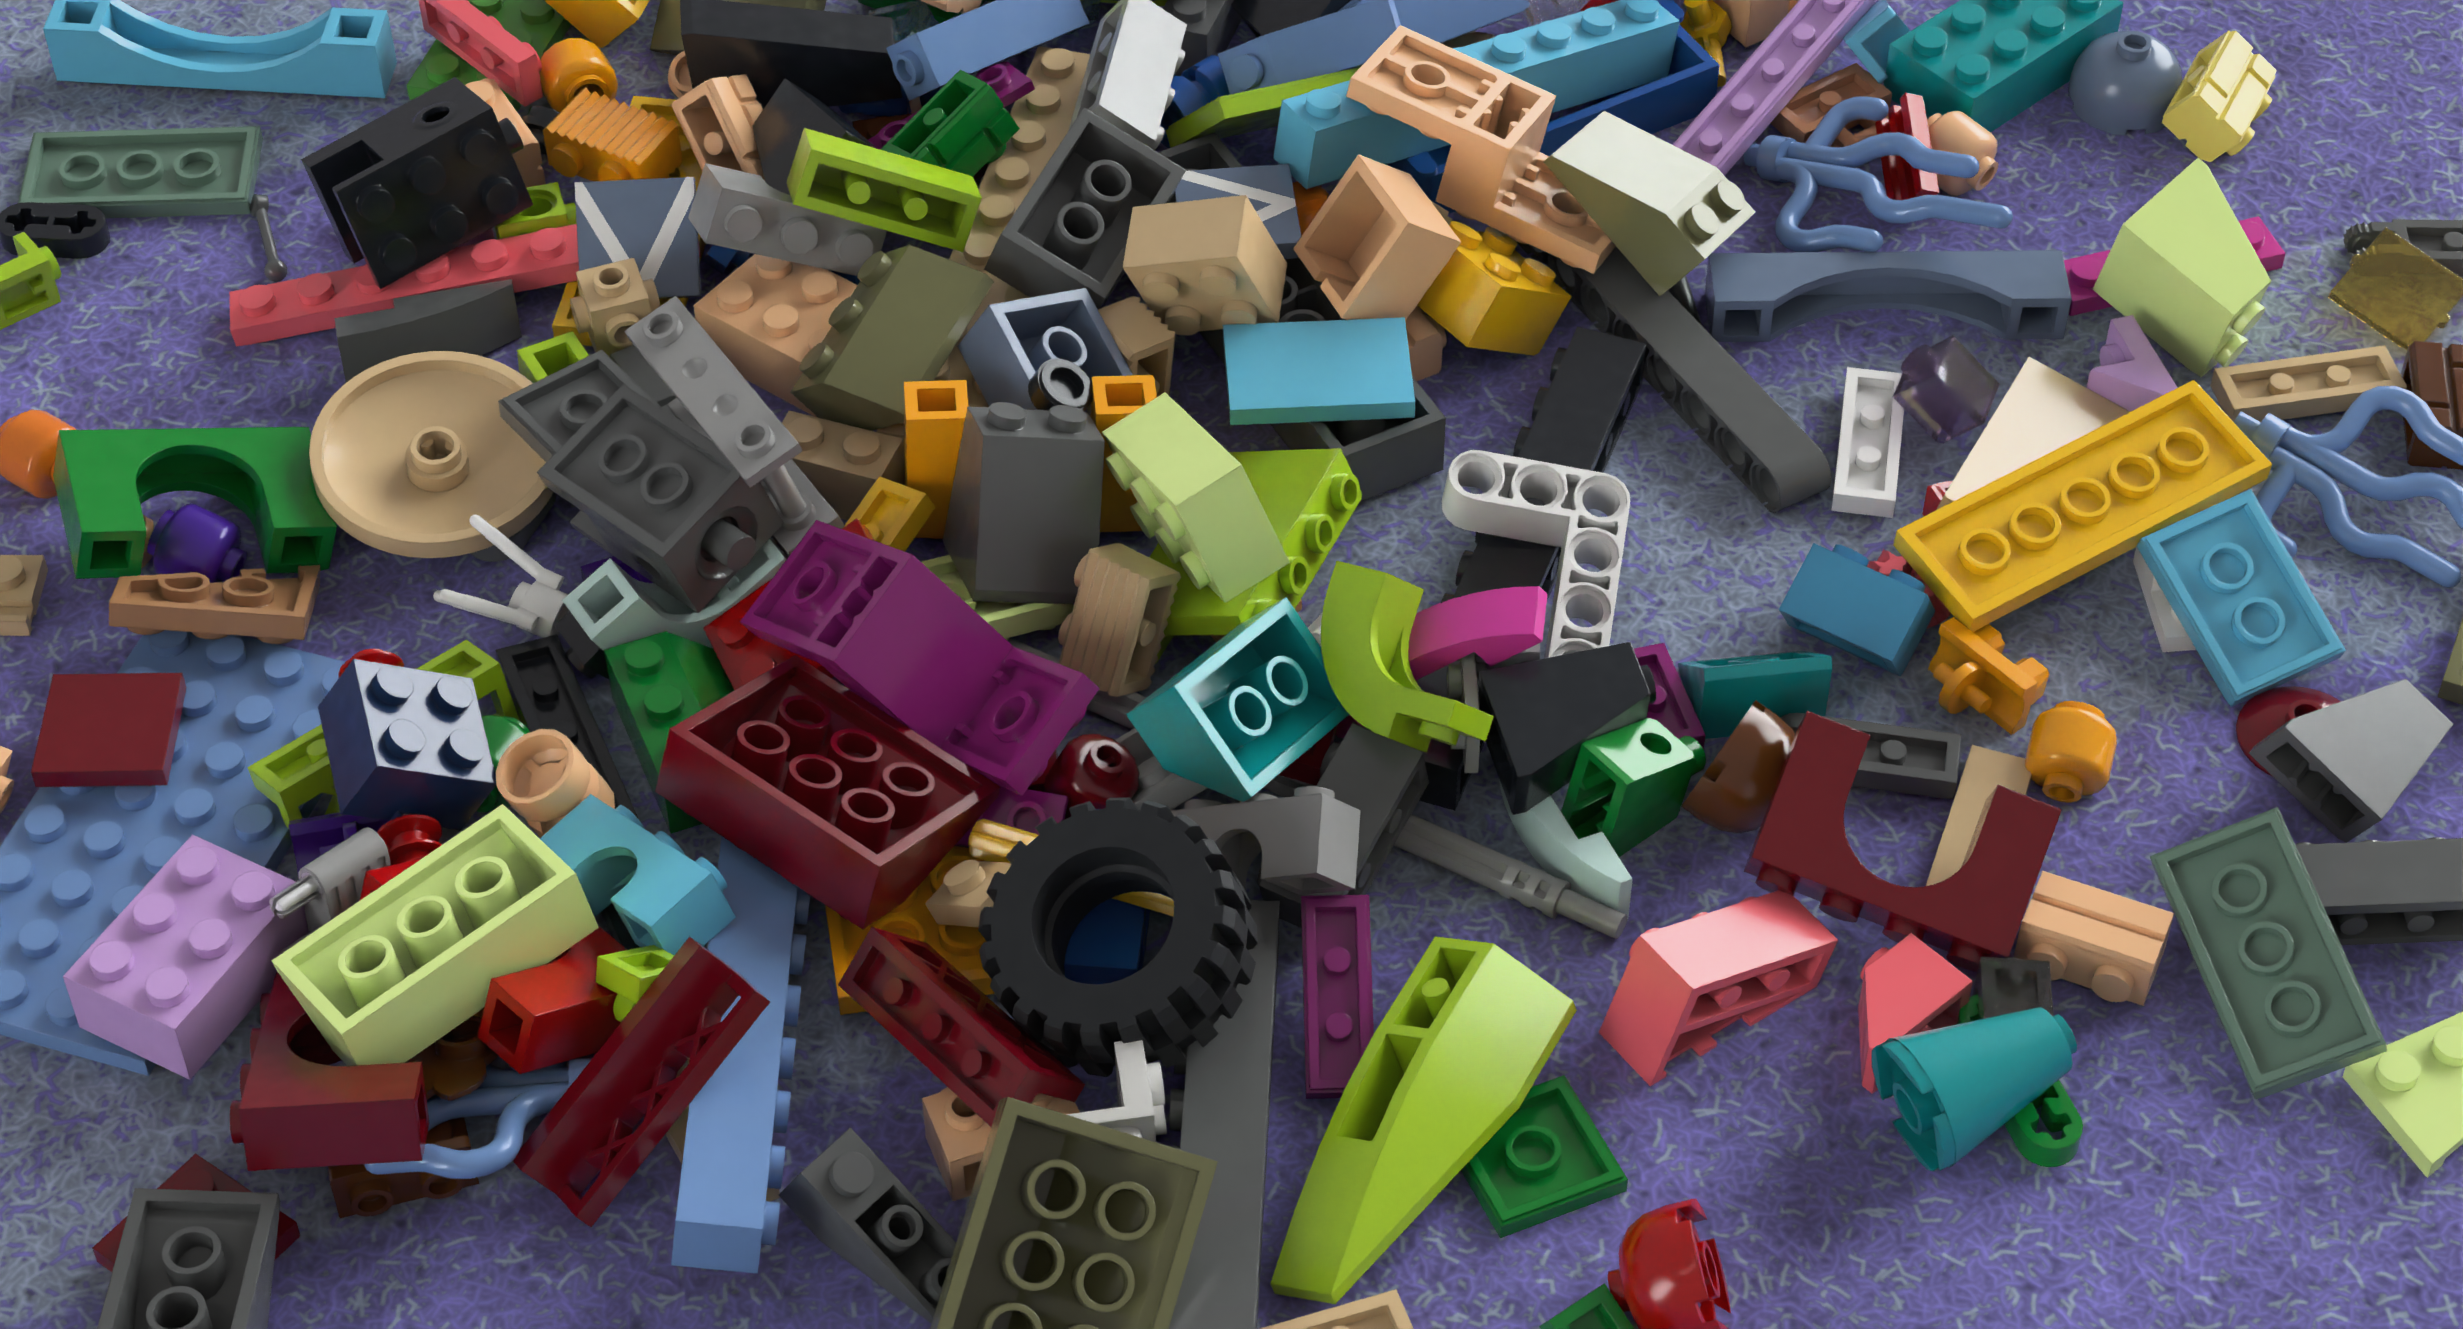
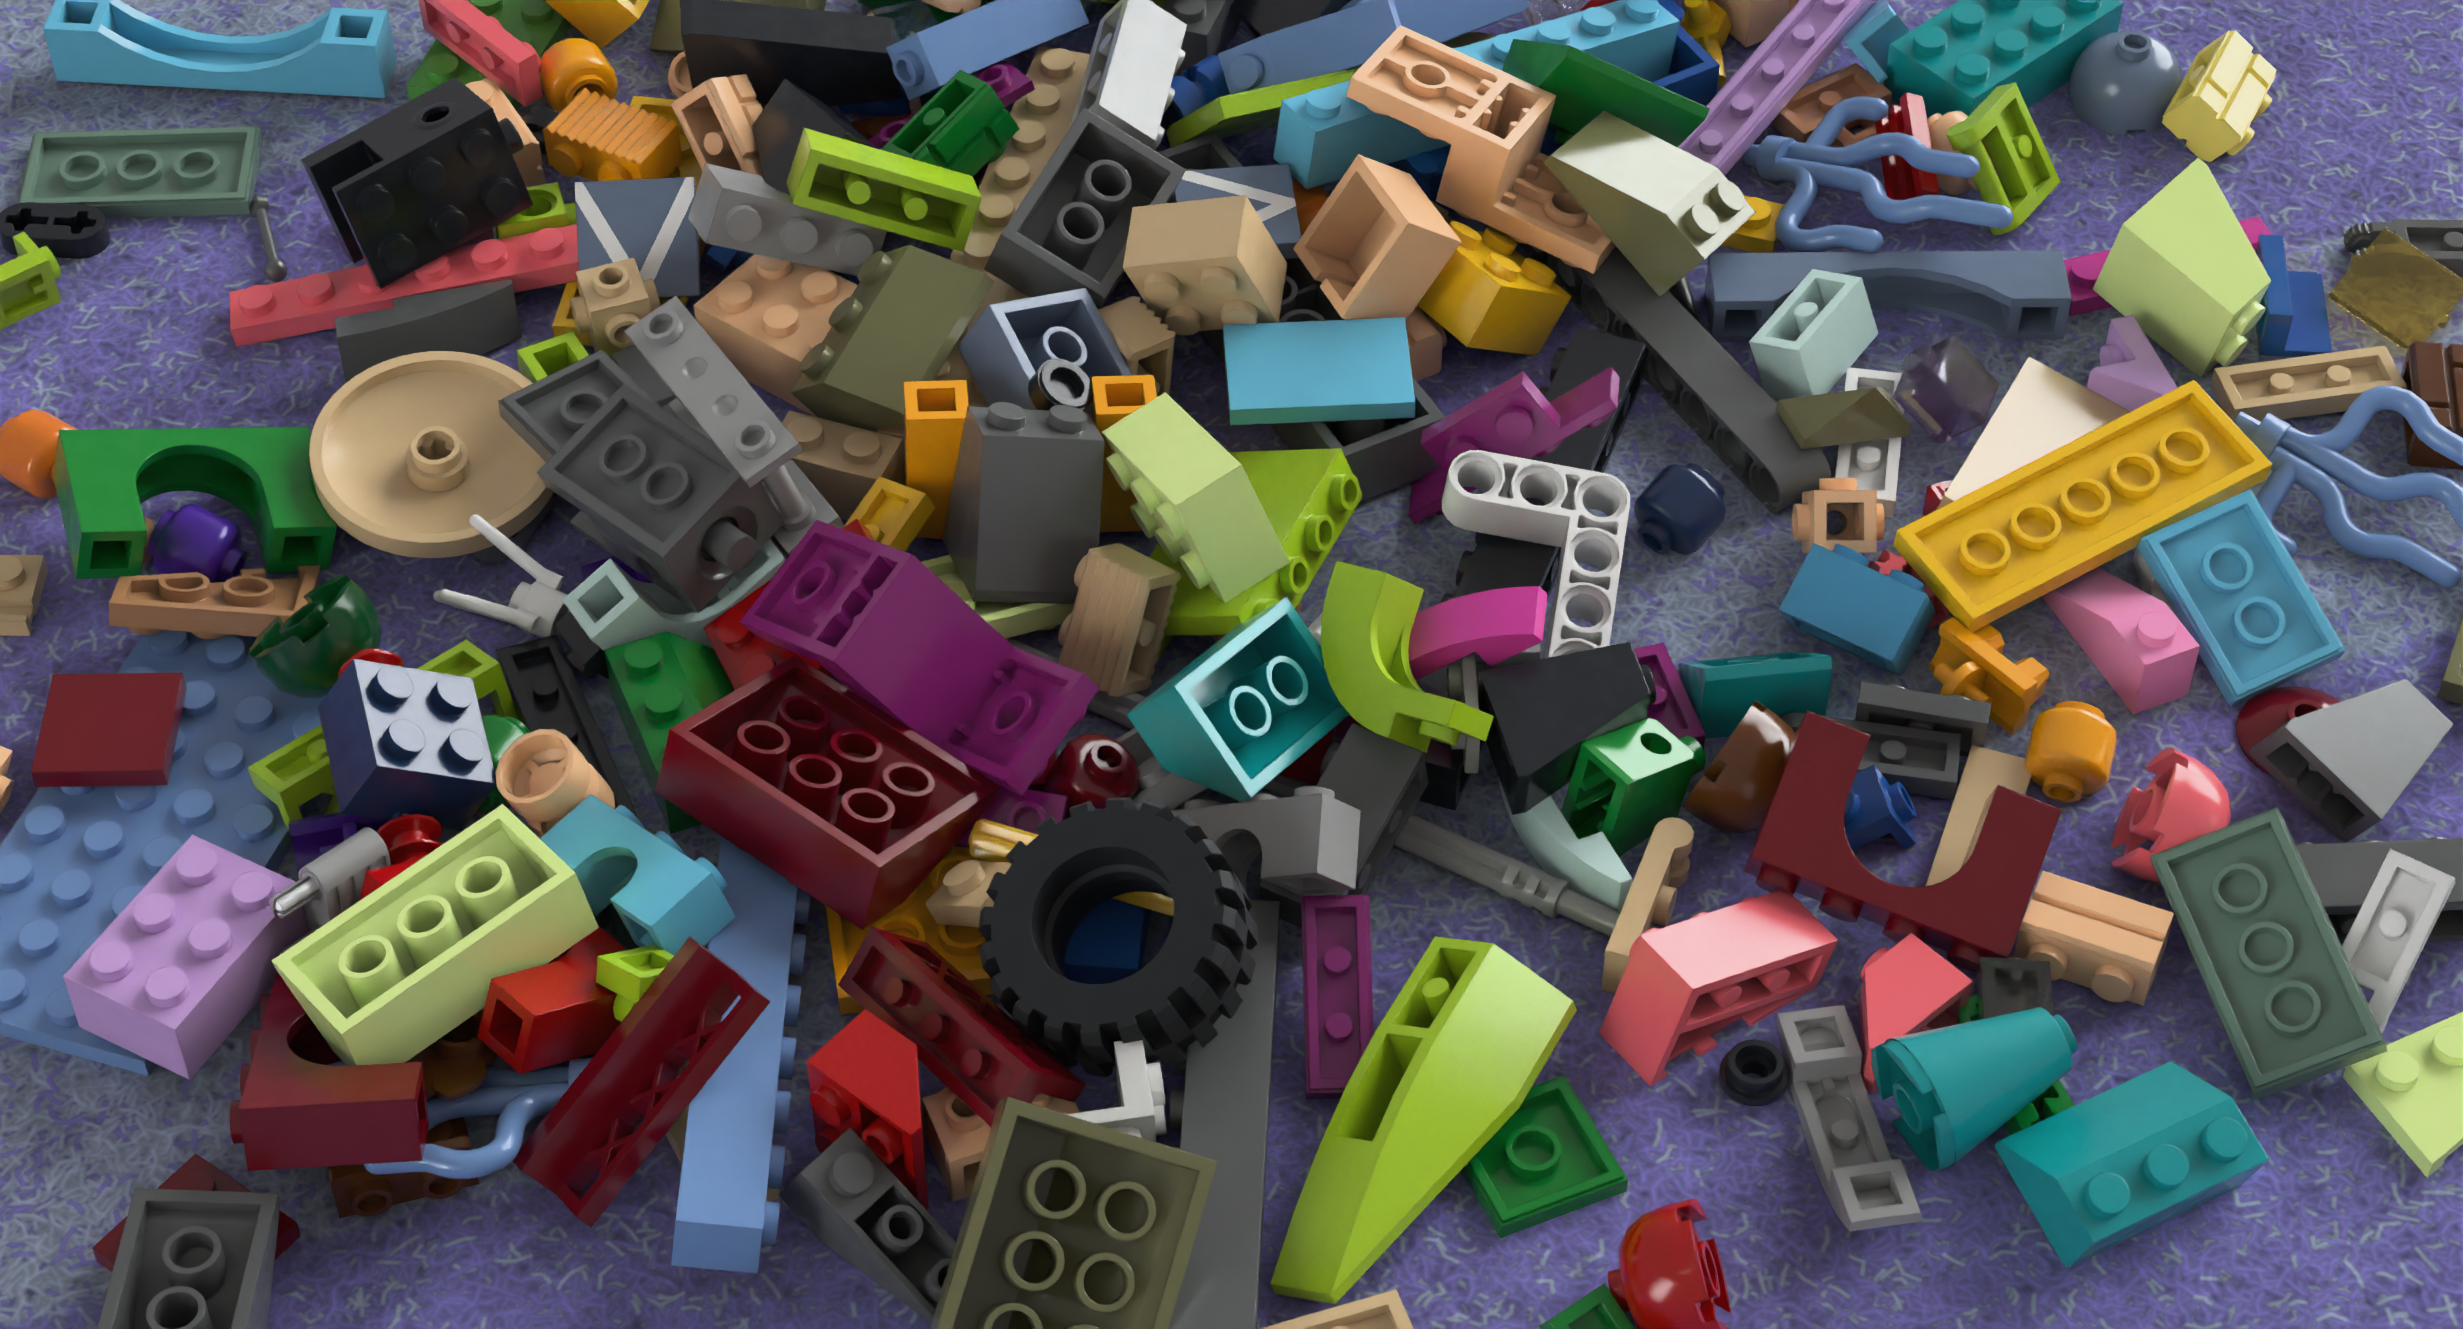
none -> dark green cylinder [249,574,382,698]
none -> red slope [806,1009,929,1210]
none -> magenta bracket [1408,367,1620,524]
none -> green slope [1502,39,1710,147]
none -> tan plate [1601,817,1694,994]
none -> dark blue head [1634,463,1726,555]
none -> black plate [1719,1039,1789,1106]
none -> yellow plate [1721,196,1785,253]
none -> light aqua brick [1749,269,1879,400]
none -> olive slope [1776,387,1912,449]
none -> light grey slope [1776,1004,1921,1231]
none -> light nougat brick [1792,478,1885,554]
none -> blue bracket [1844,764,1917,851]
none -> dark grey plate [1855,682,1991,757]
none -> lime plate [1946,82,2061,236]
none -> teal slope [1994,1061,2269,1268]
none -> bright pink slope [2042,567,2200,714]
none -> coral cylinder [2111,748,2231,884]
none -> blue panel [2255,234,2332,357]
none -> white plate [2342,848,2456,1034]

